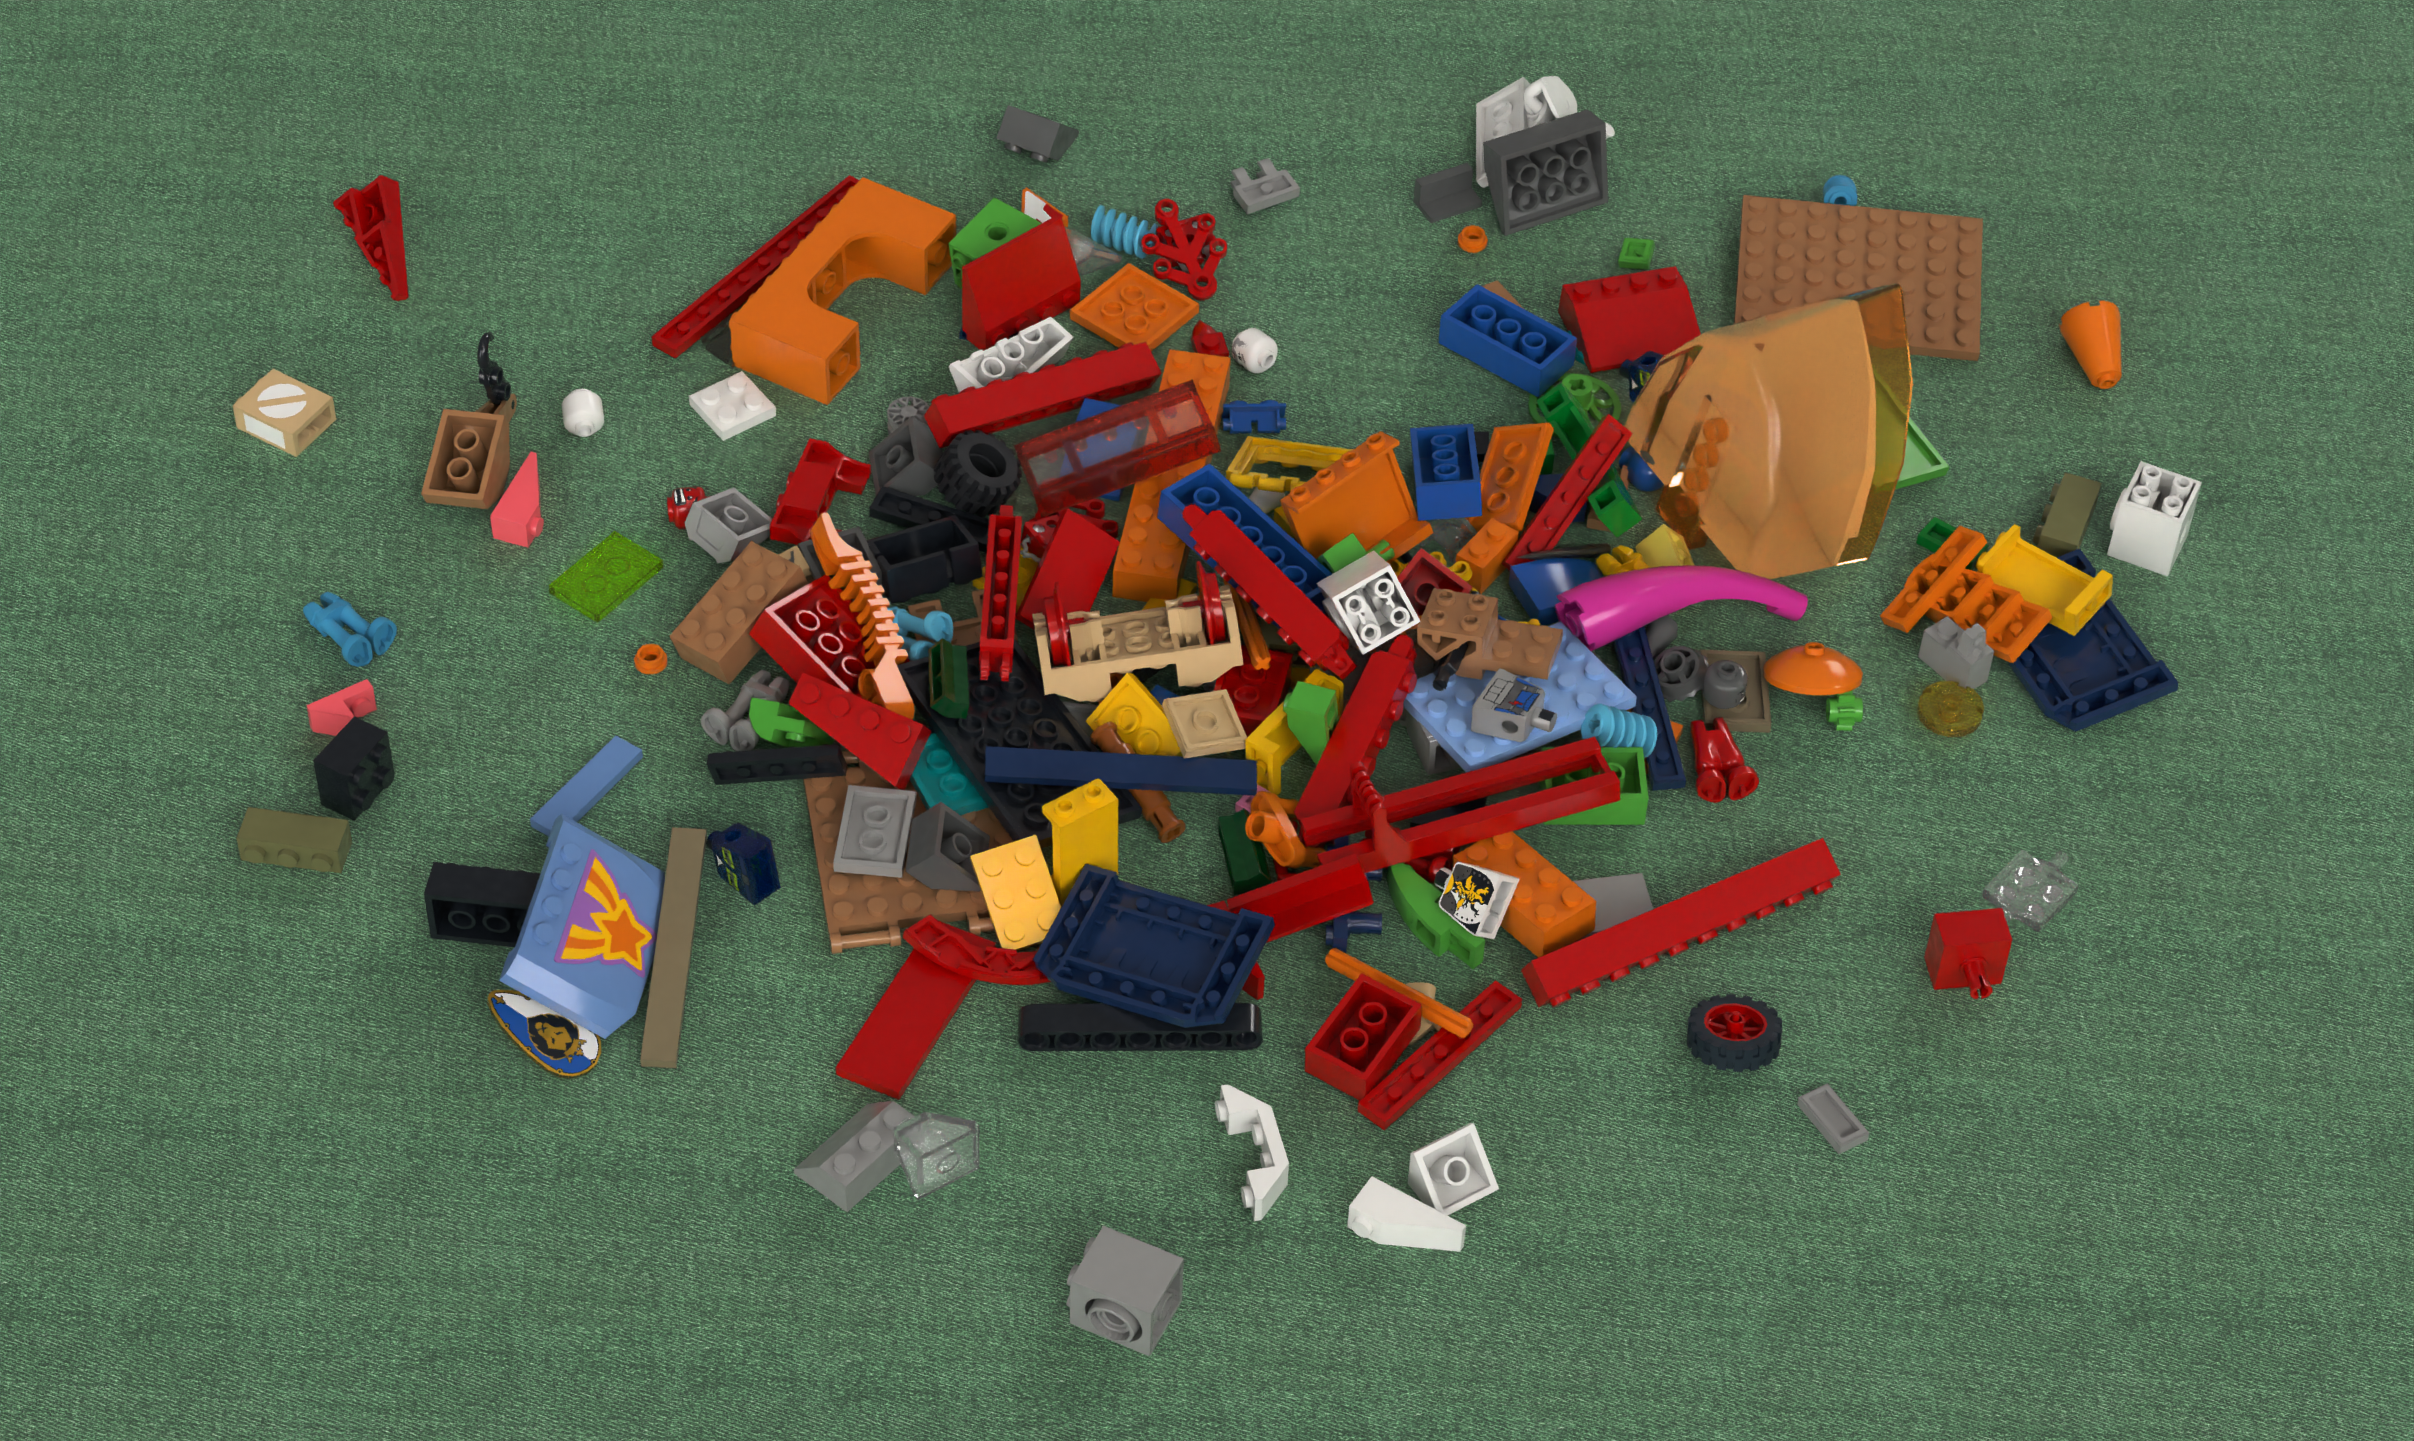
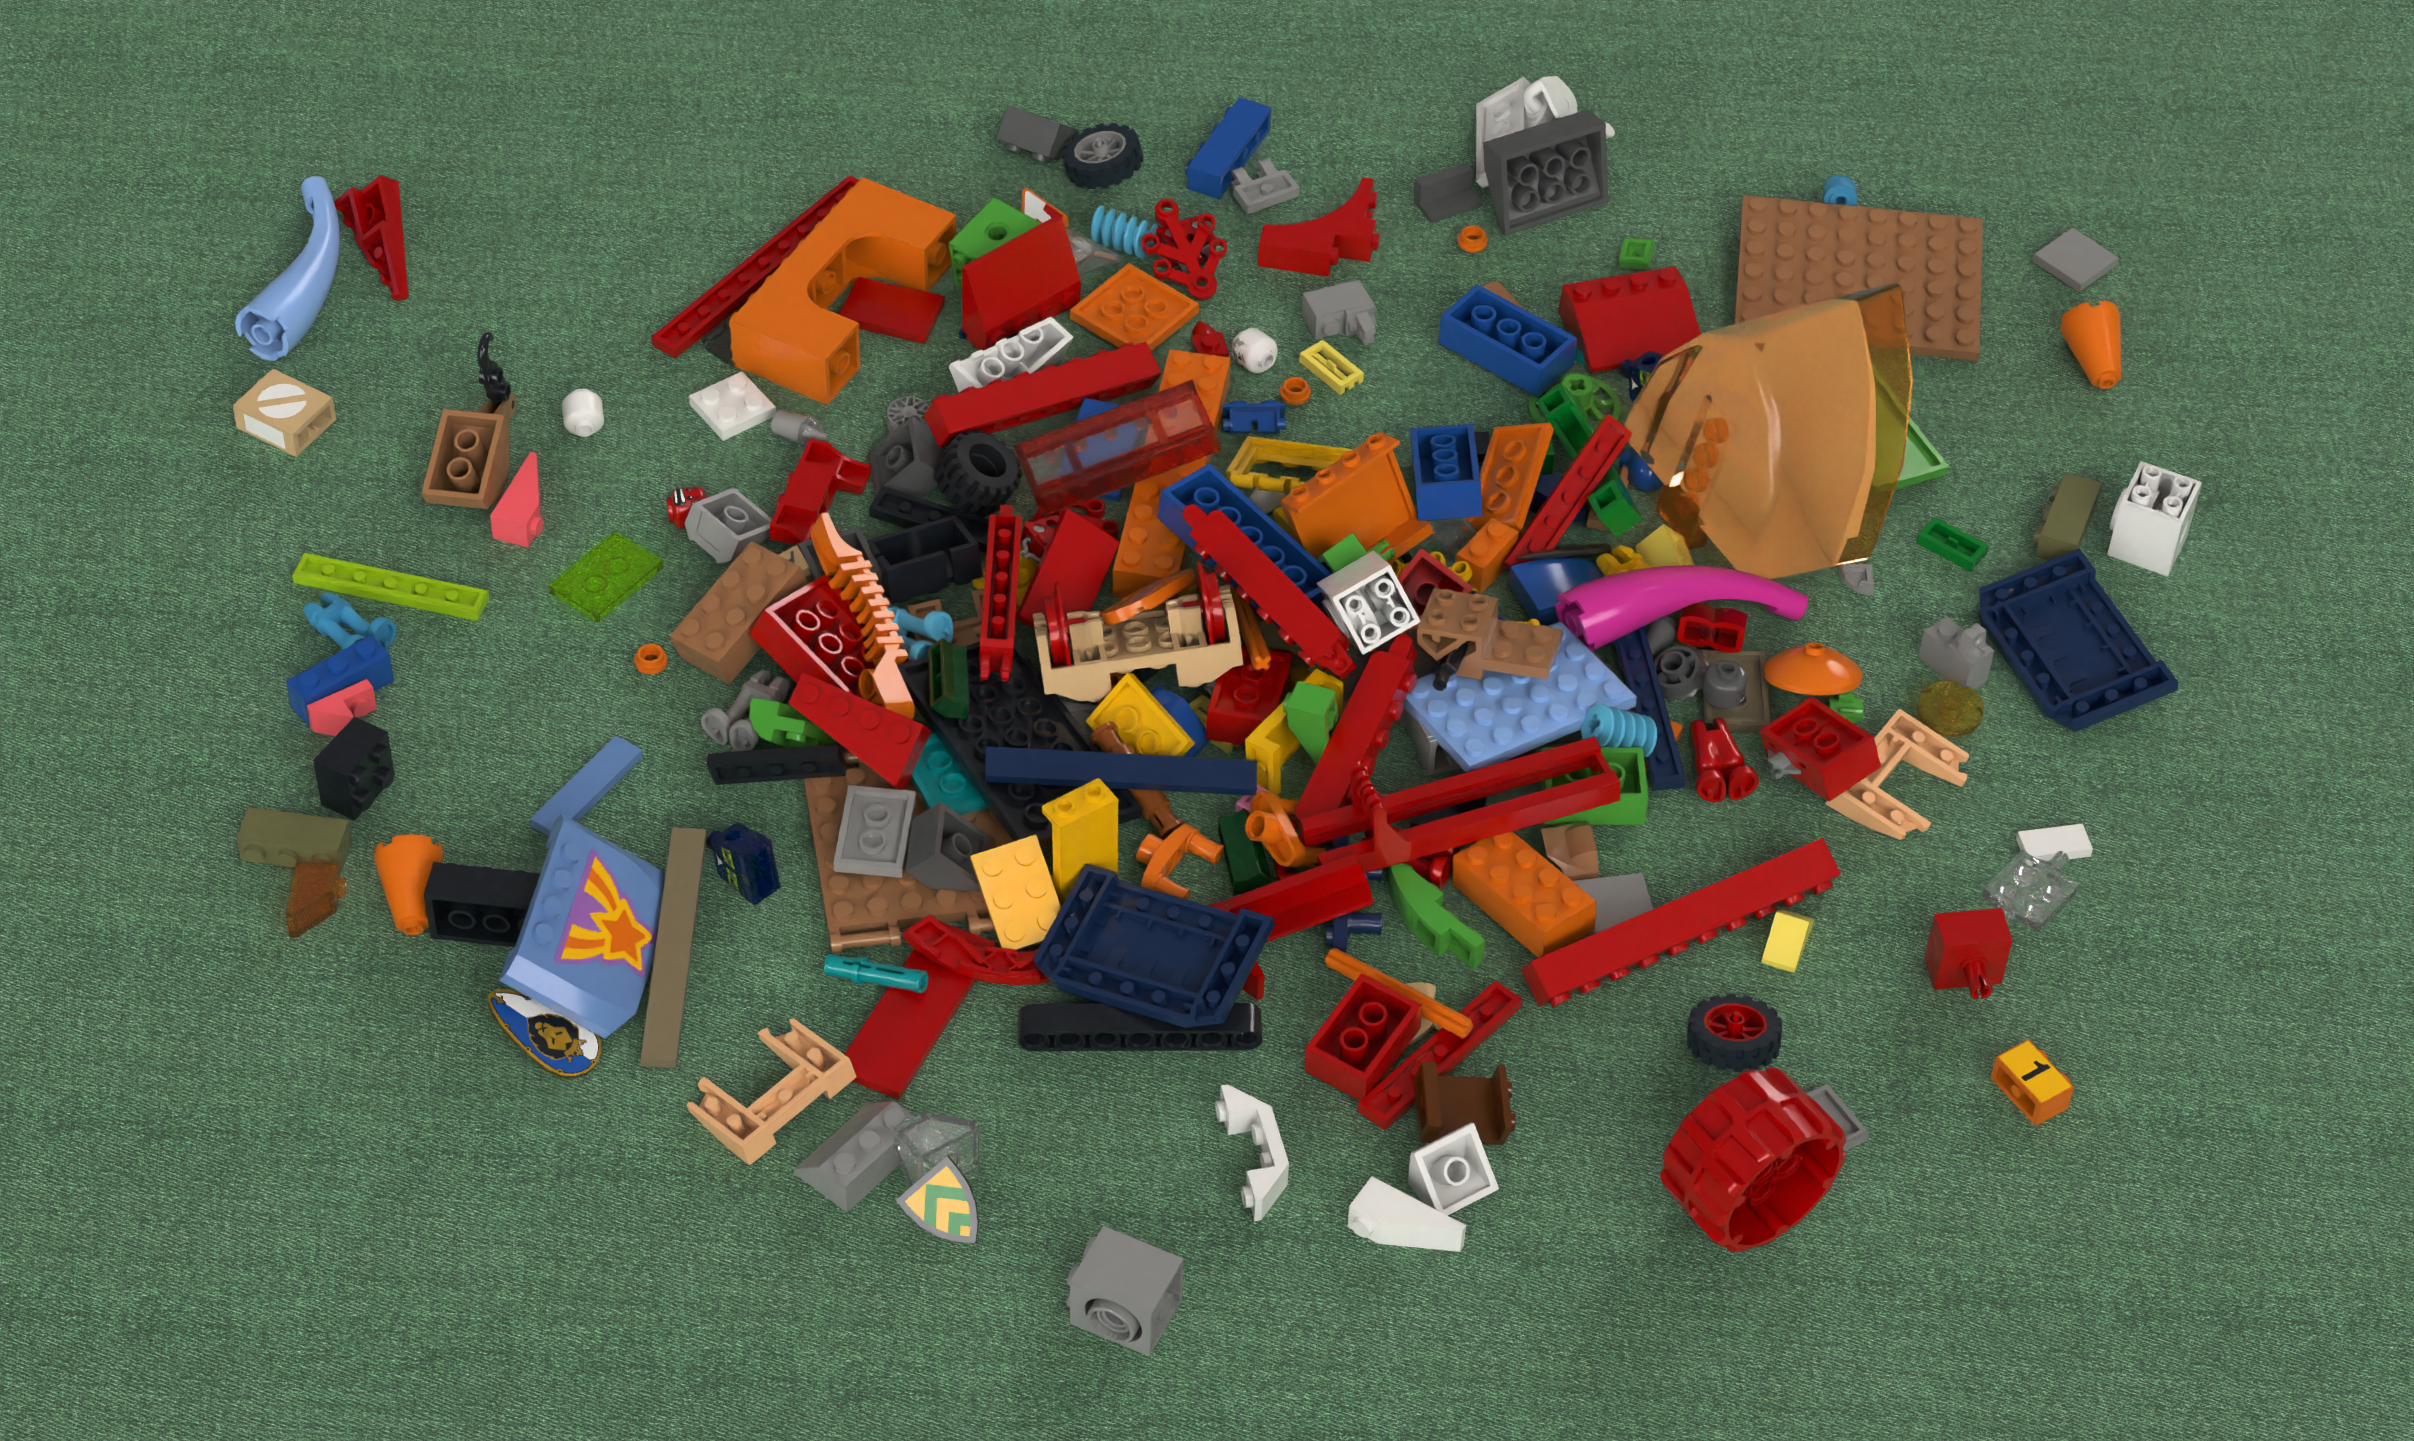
tan tile [1162,689,1247,759] -> none
torso [1434,862,1520,939] -> none
light grey torso [1471,668,1557,742] -> none
orange slope [1880,525,2053,663] -> none
yellow panel [1976,524,2113,636] -> none
none -> light blue brick [235,176,340,361]
none -> blue brick [286,635,394,727]
none -> clear orange slope [286,862,346,938]
none -> lime tile [292,553,490,621]
none -> orange cone [374,834,444,935]
none -> light nougat wedge [686,1018,856,1166]
none -> light grey piece [771,410,829,447]
none -> teal pin [824,954,928,993]
none -> red tile [839,277,945,344]
none -> shield [895,1155,979,1243]
none -> black wheel [1062,123,1143,189]
none -> orange tile [1100,568,1197,625]
none -> orange connector [1136,823,1225,900]
none -> blue brick [1185,97,1271,200]
none -> red arch [1258,177,1380,277]
none -> orange plate [1280,377,1311,405]
none -> light yellow tile [1299,340,1364,395]
none -> light grey hinge [1301,280,1376,345]
none -> reddish brown panel [1414,1062,1516,1145]
none -> medium nougat slope [1541,821,1599,881]
none -> red wheel [1660,1067,1846,1253]
none -> red brick [1676,602,1748,653]
none -> red piece [1759,696,1881,802]
none -> light yellow slope [1761,909,1814,973]
none -> light nougat wedge [1825,709,1969,840]
none -> light grey tile [1838,564,1875,595]
none -> brick [1990,1039,2074,1126]
none -> white tile [2016,823,2093,865]
none -> light grey tile [2033,228,2119,292]

